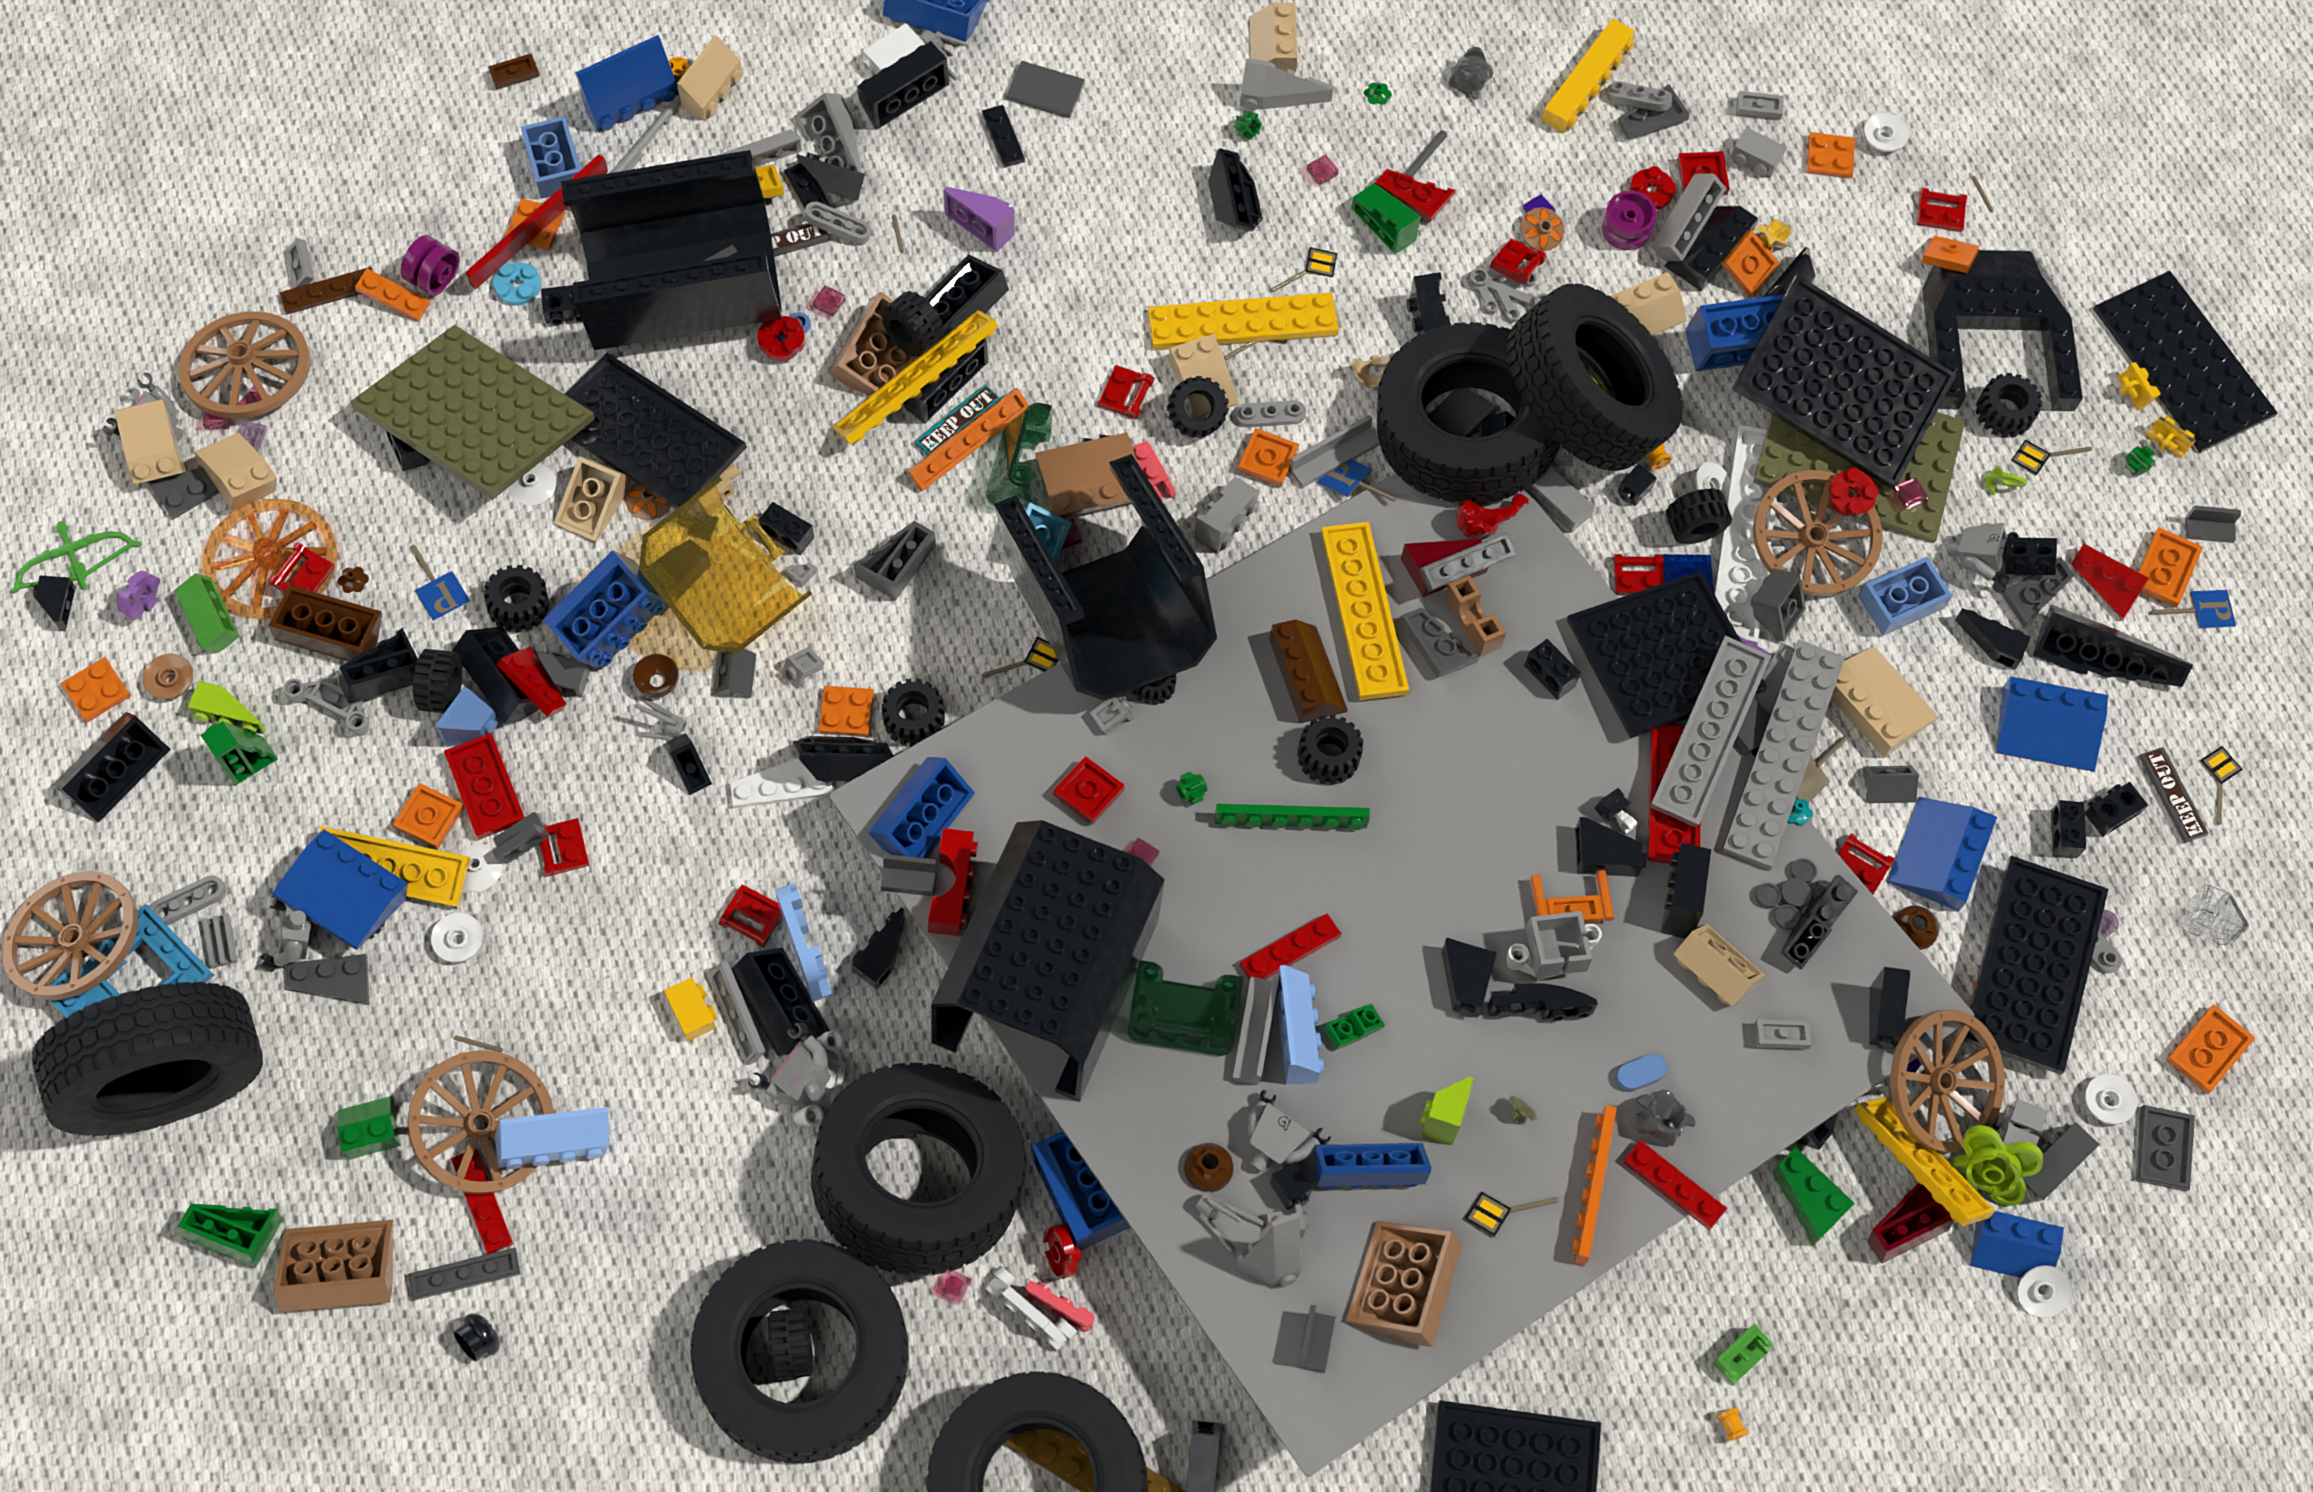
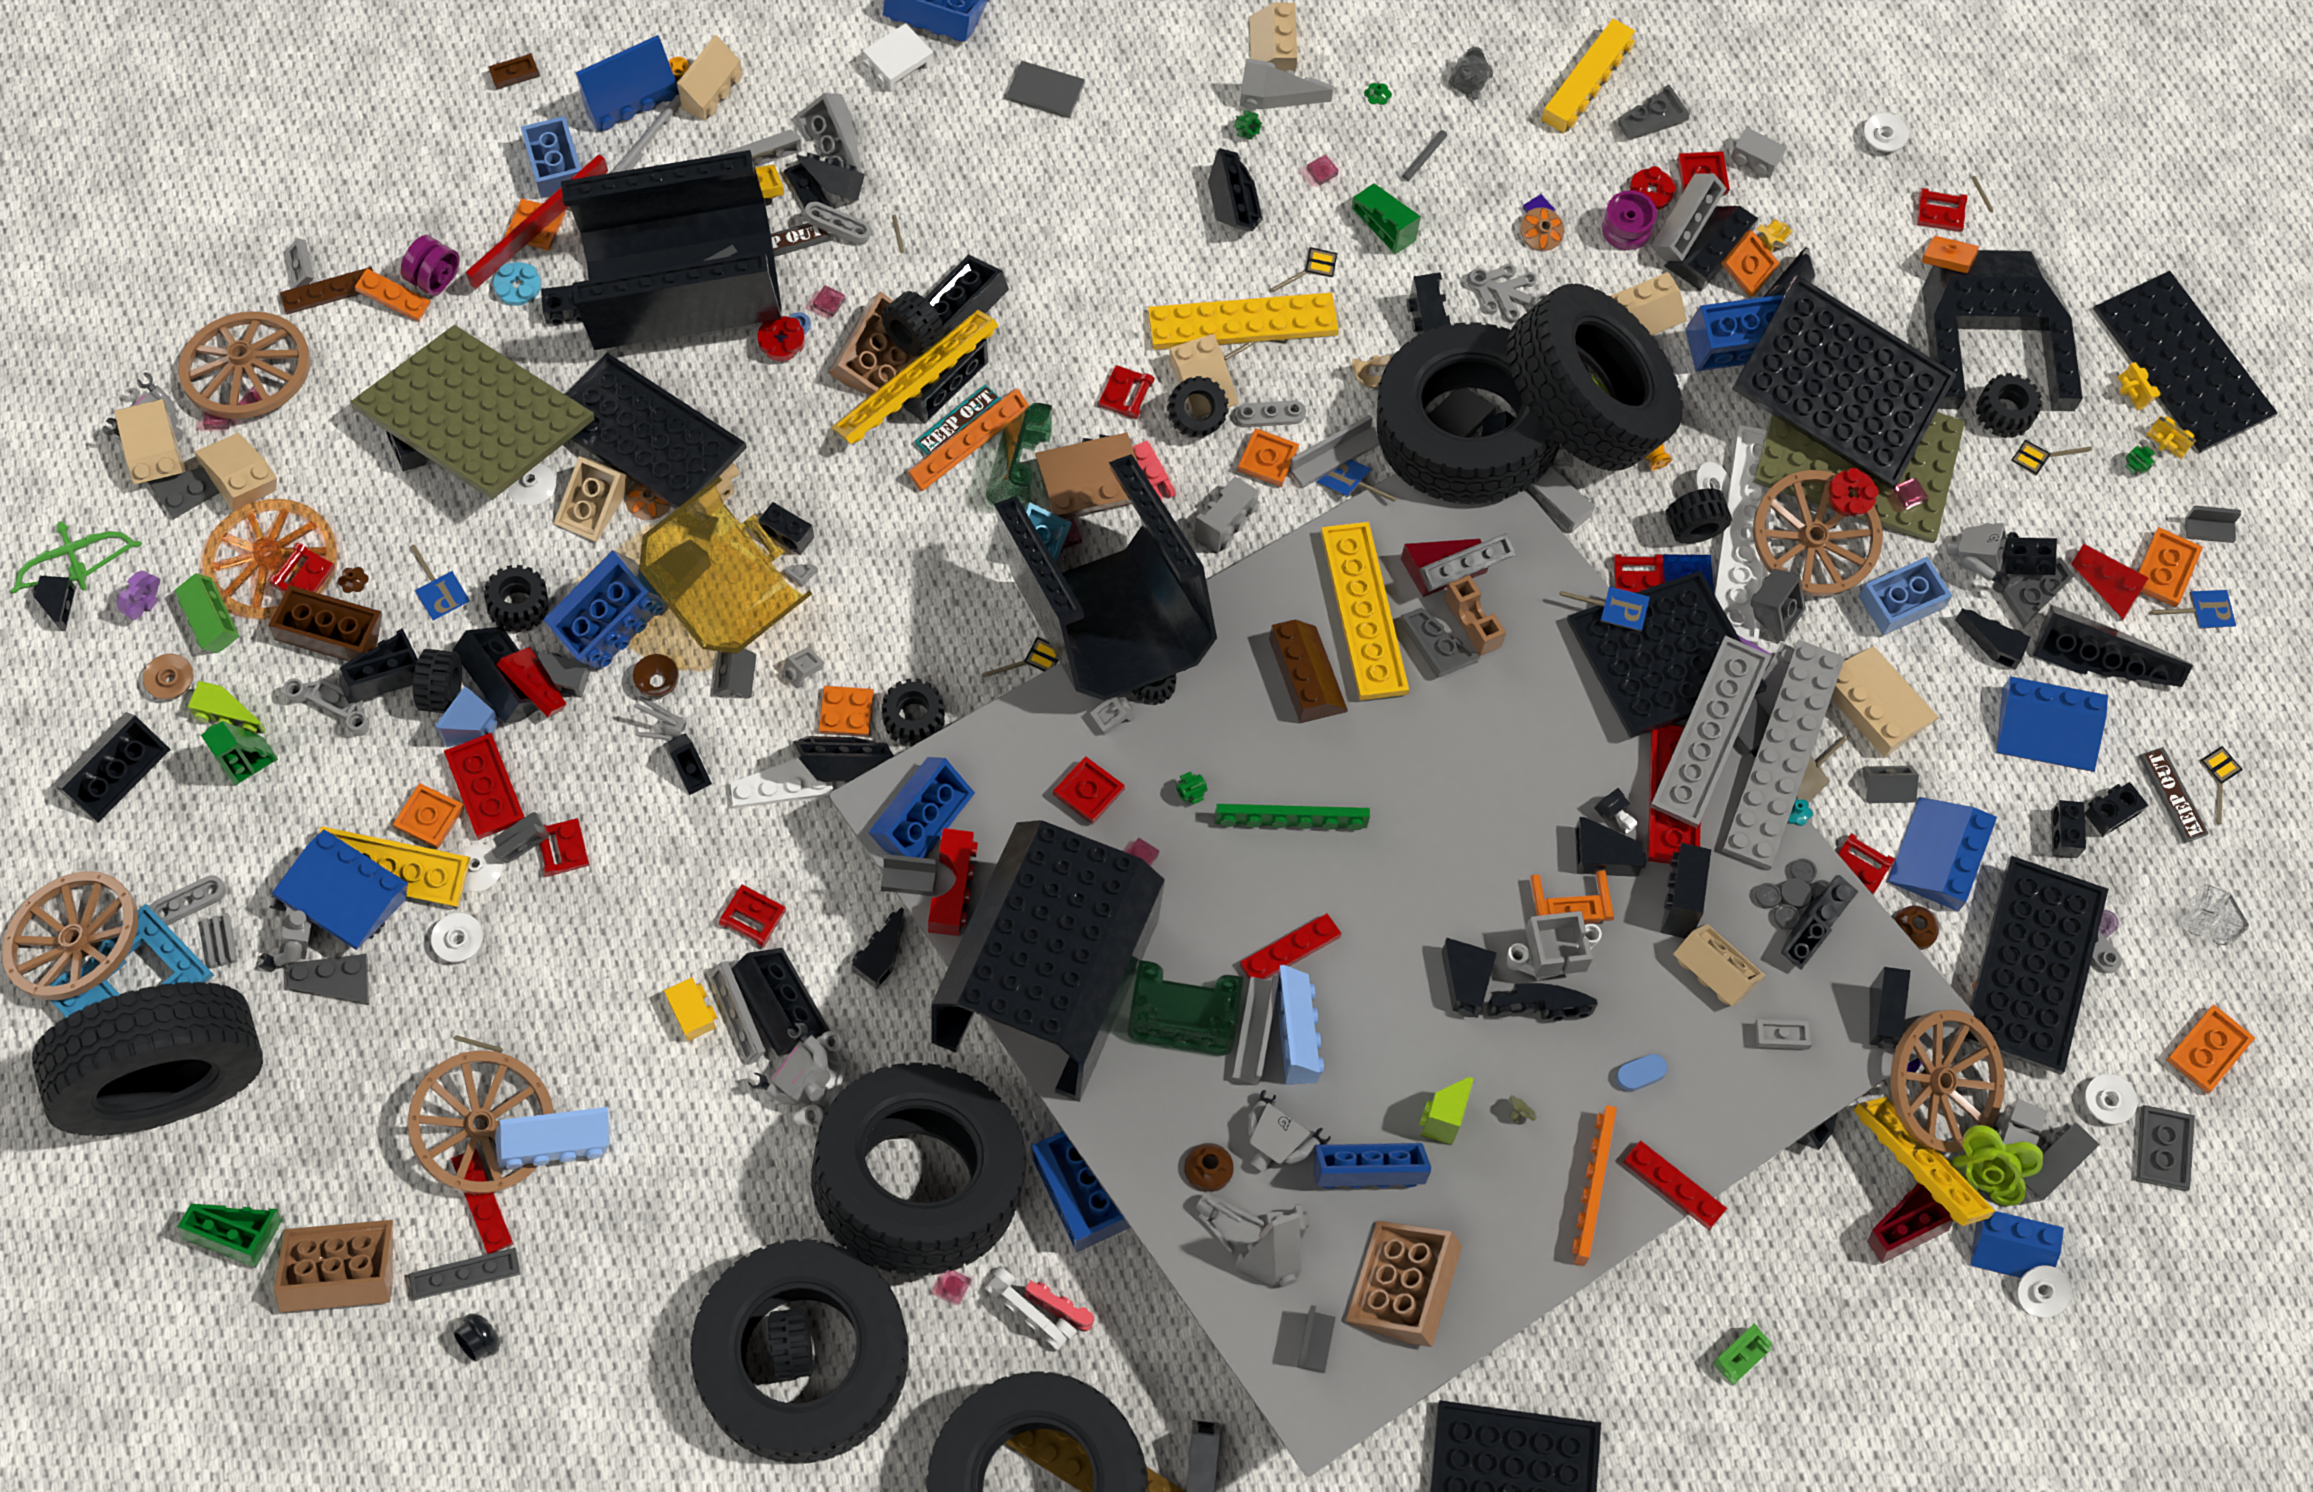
orange plate [61,657,131,723] -> none
clear purple tile [239,421,267,449] -> none
green slope [337,1096,401,1160] -> none
light blue tile [775,883,832,1002] -> none
dark grey wedge [853,521,936,600] -> none
black slope [857,41,949,130] -> none
light grey plant [920,30,966,81] -> none
medium lavender slope [943,187,1015,252] -> none
black plate [982,105,1025,168] -> none
red plate [1043,1223,1081,1279] -> none
black brick [1270,1161,1313,1210] -> none
black tyre [1297,715,1363,785] -> none
green slope [1323,1003,1385,1050] -> none
red wing [1375,169,1455,223] -> none
red hair [1456,493,1529,539] -> none
piece [1464,1191,1559,1237] -> none
red plate [1490,238,1547,284] -> none
black brick [1524,639,1581,700] -> none
light grey plate [1607,81,1672,111] -> none
black brick [1617,463,1657,506] -> none
dark grey hair [1634,1089,1696,1146] -> none
light orange bush [1716,1407,1750,1442] -> none
light grey plate [1736,91,1784,119] -> none
green wedge [1772,1147,1855,1246] -> none
orange plate [1807,132,1855,179] -> none
lime piece [1984,466,2027,495] -> none
none -> blue piece [1559,586,1650,632]

